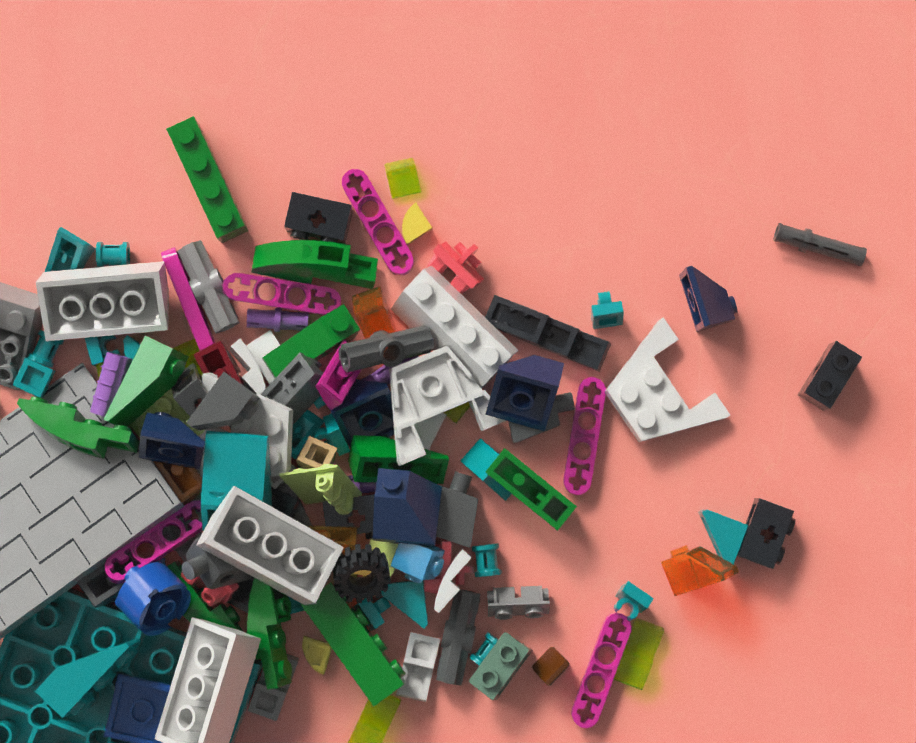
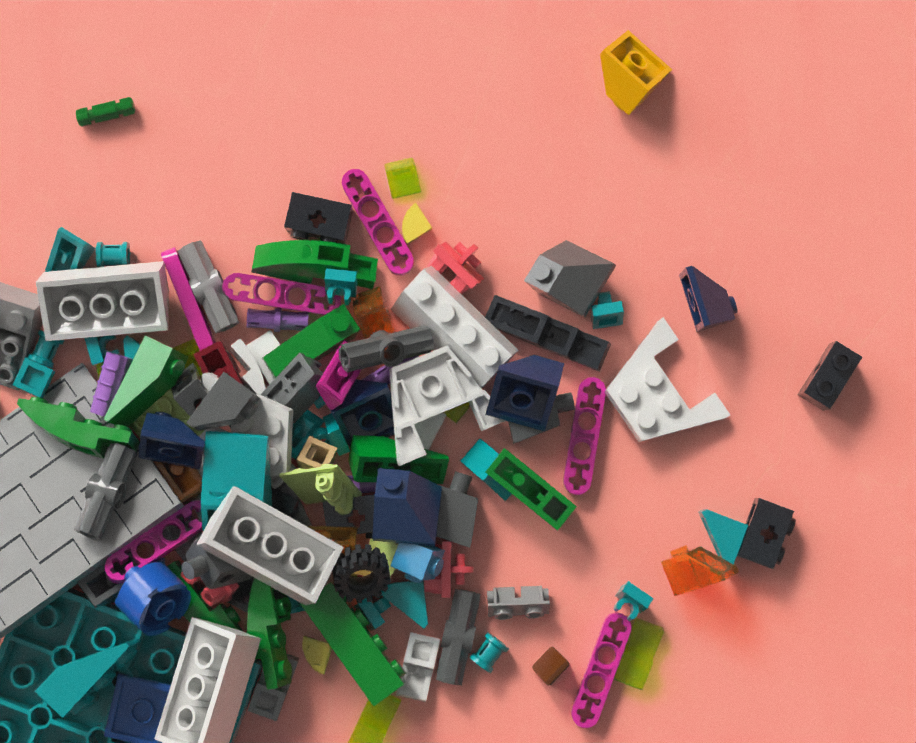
green brick [166,116,249,243] -> none
white slope [434,549,472,613] -> none
sand green bracket [469,632,533,700] -> none
teal bush [471,543,502,577] -> none
dark grey pin [773,223,867,267] -> none
none -> dark grey piece [74,443,137,540]
none -> green axle [76,97,136,127]
none -> teal tile [324,268,357,305]
none -> dark grey slope [524,240,616,317]
none -> yellow slope [600,30,673,115]

